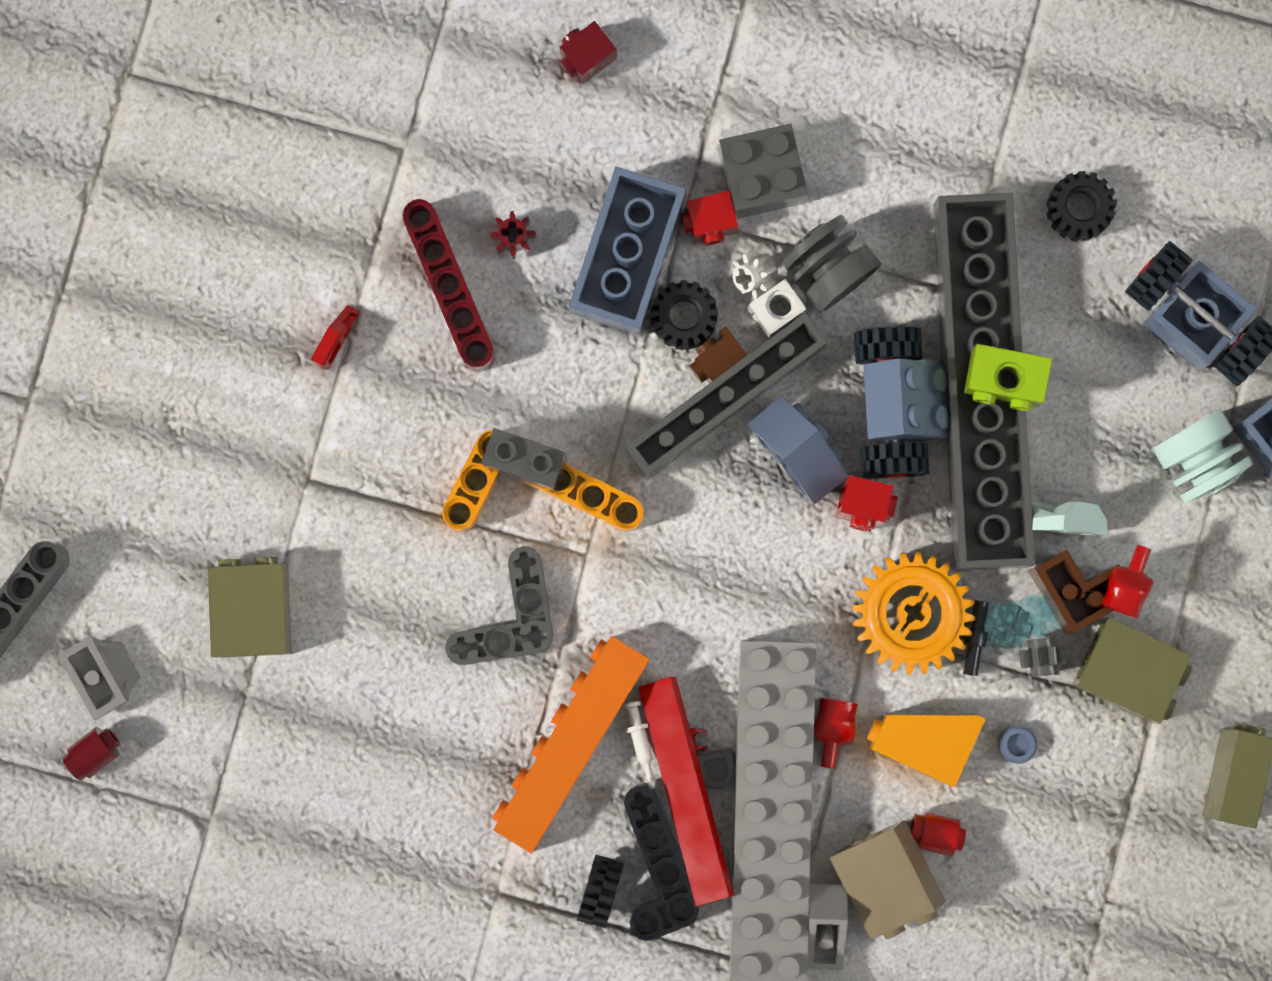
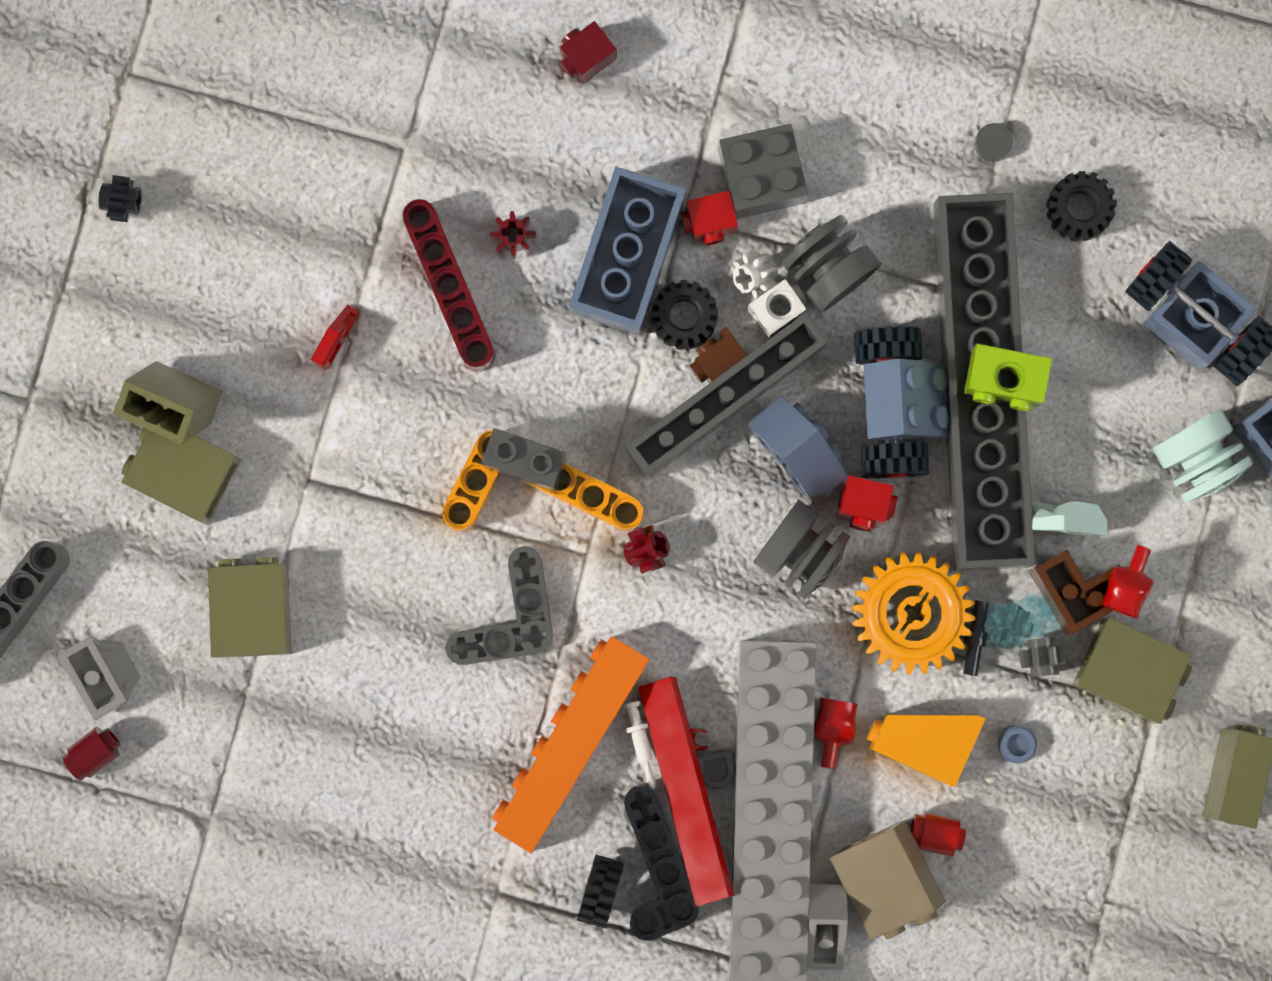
none -> black gear [98,175,142,222]
none -> olive brick [113,361,223,445]
none -> olive brick [121,428,241,525]
none -> dark red gear [624,525,670,574]
none -> dark grey wheel [753,499,850,600]
none -> dark grey tile [974,123,1013,162]

